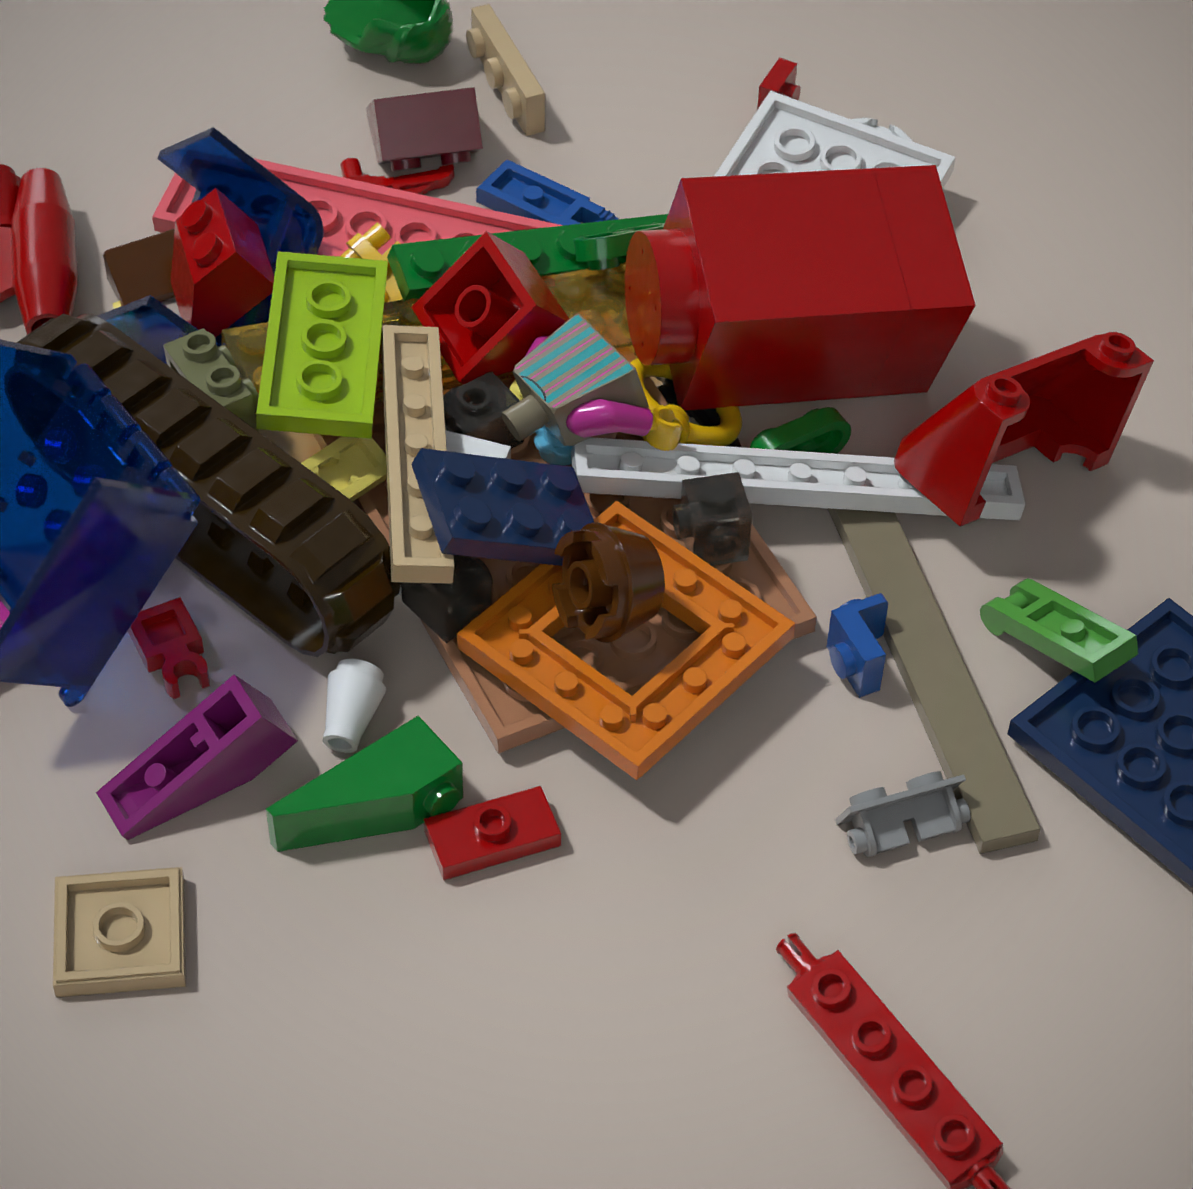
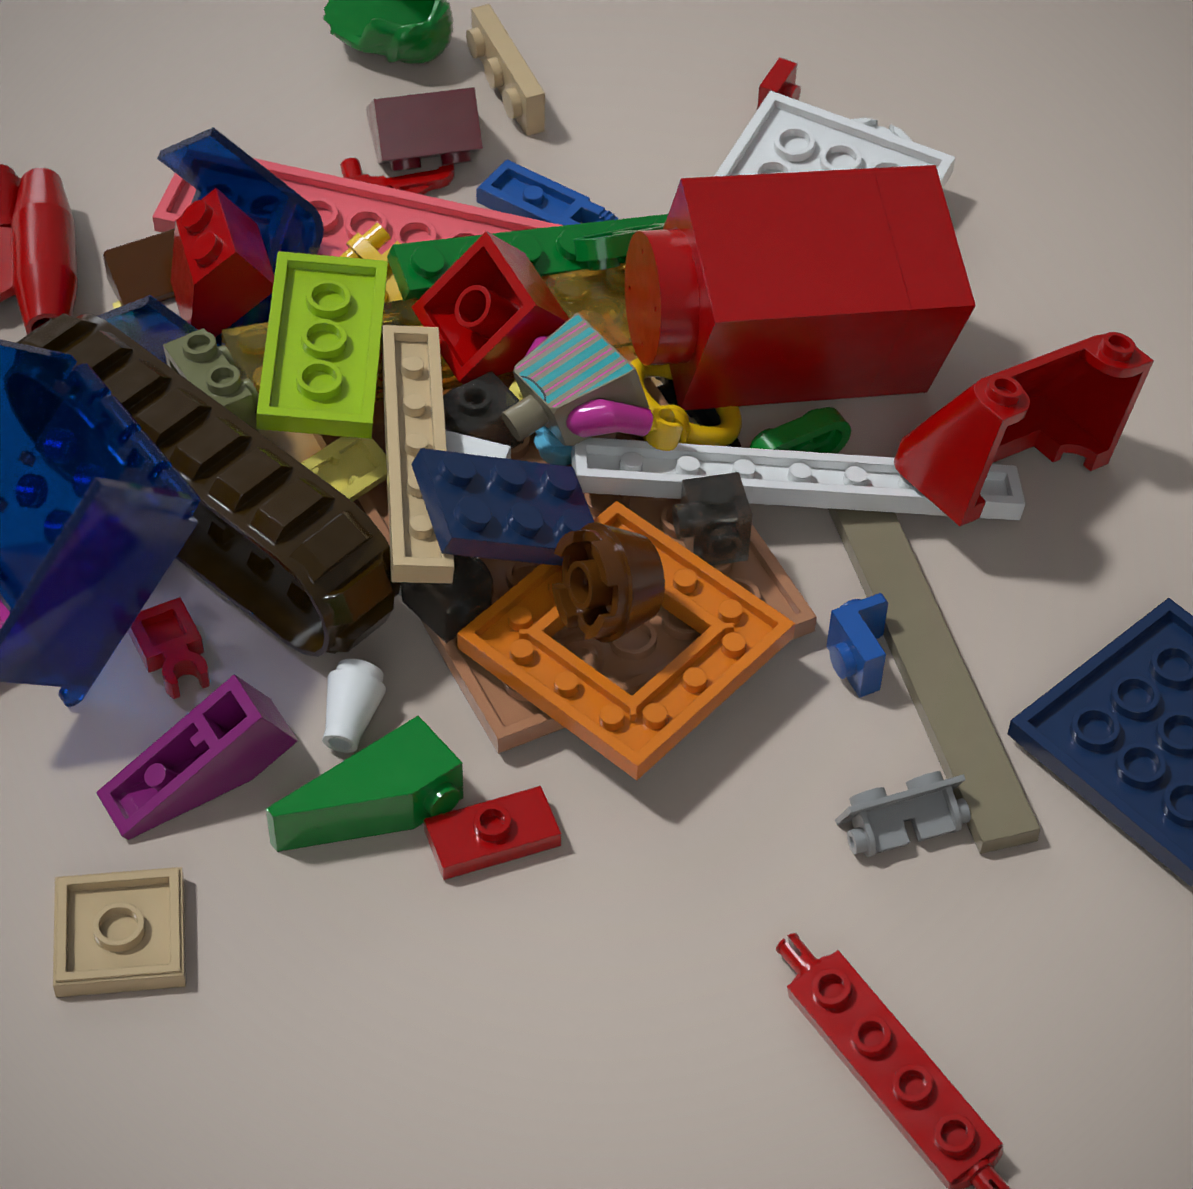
bright green plate [980,578,1138,682] -> none

